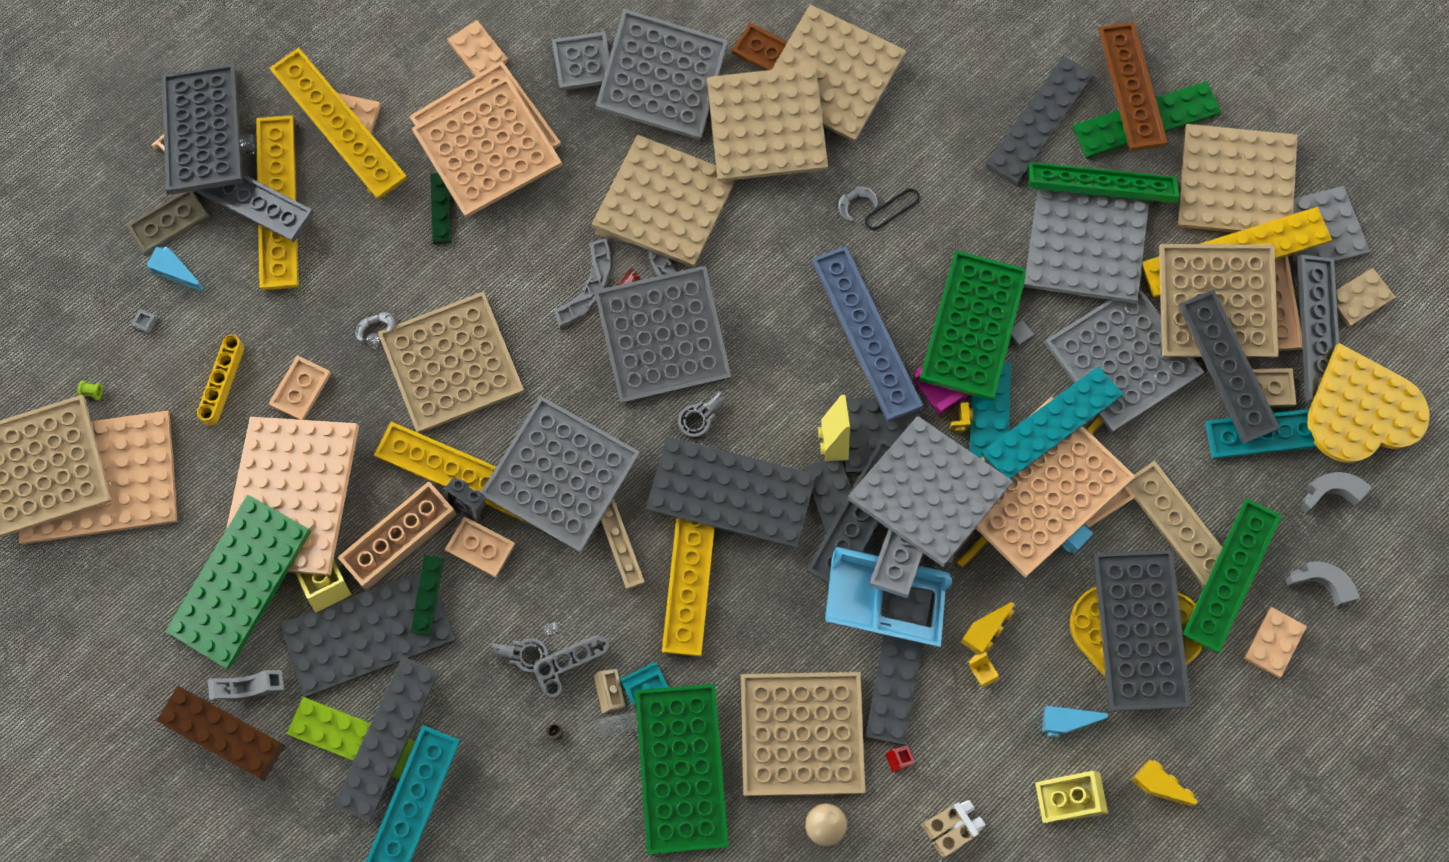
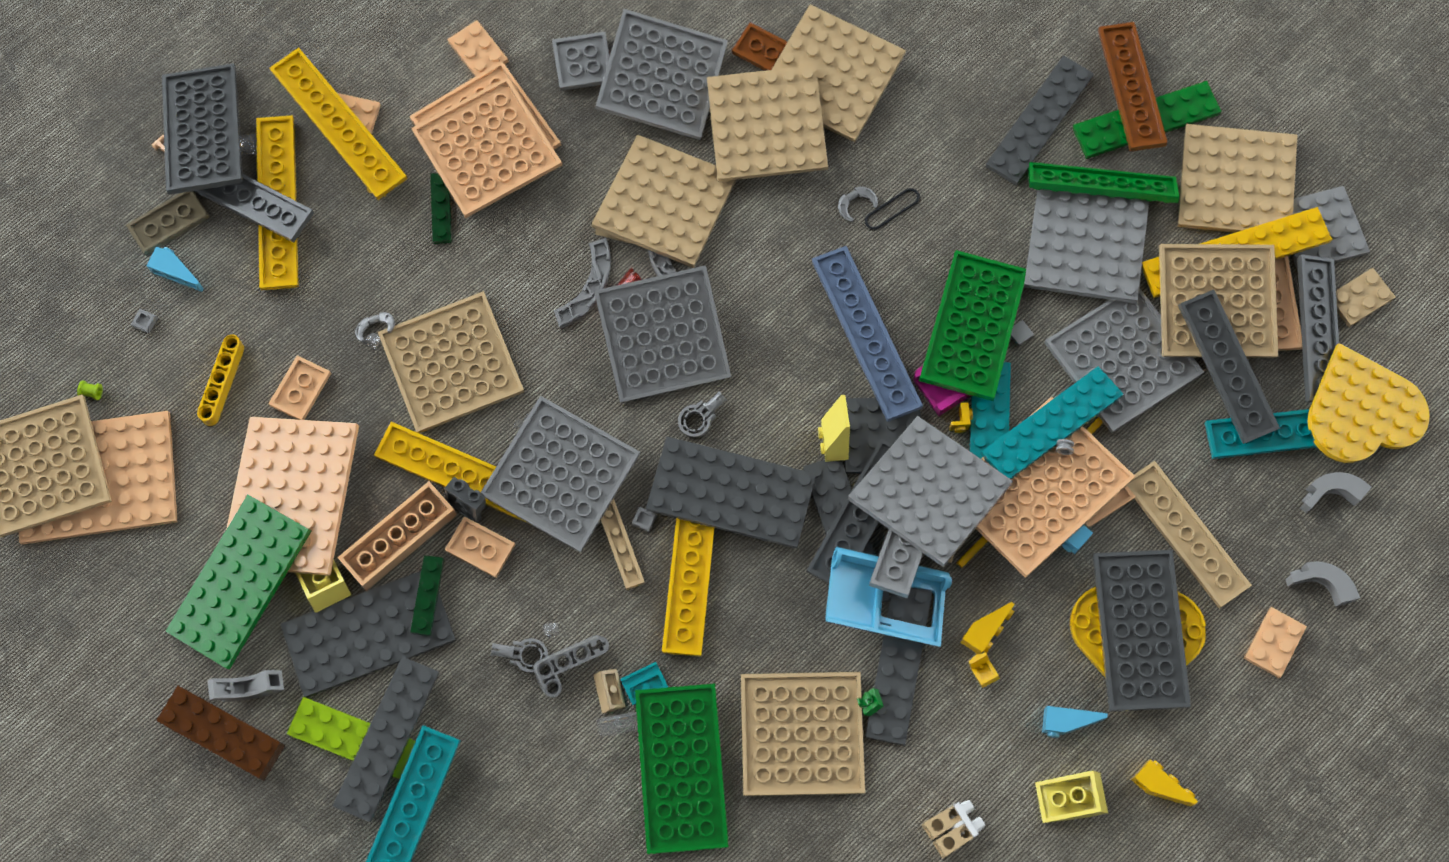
dark brown hinge [546,723,563,741] -> none
tan piece [805,803,847,847] -> none
red slope [885,745,915,772] -> none
green plate [1182,498,1282,654] -> none
tan plate [1252,368,1297,407] -> none
none -> light grey tile [631,507,657,533]
none -> green tile [857,688,884,717]
none -> light grey bush [1056,439,1074,455]

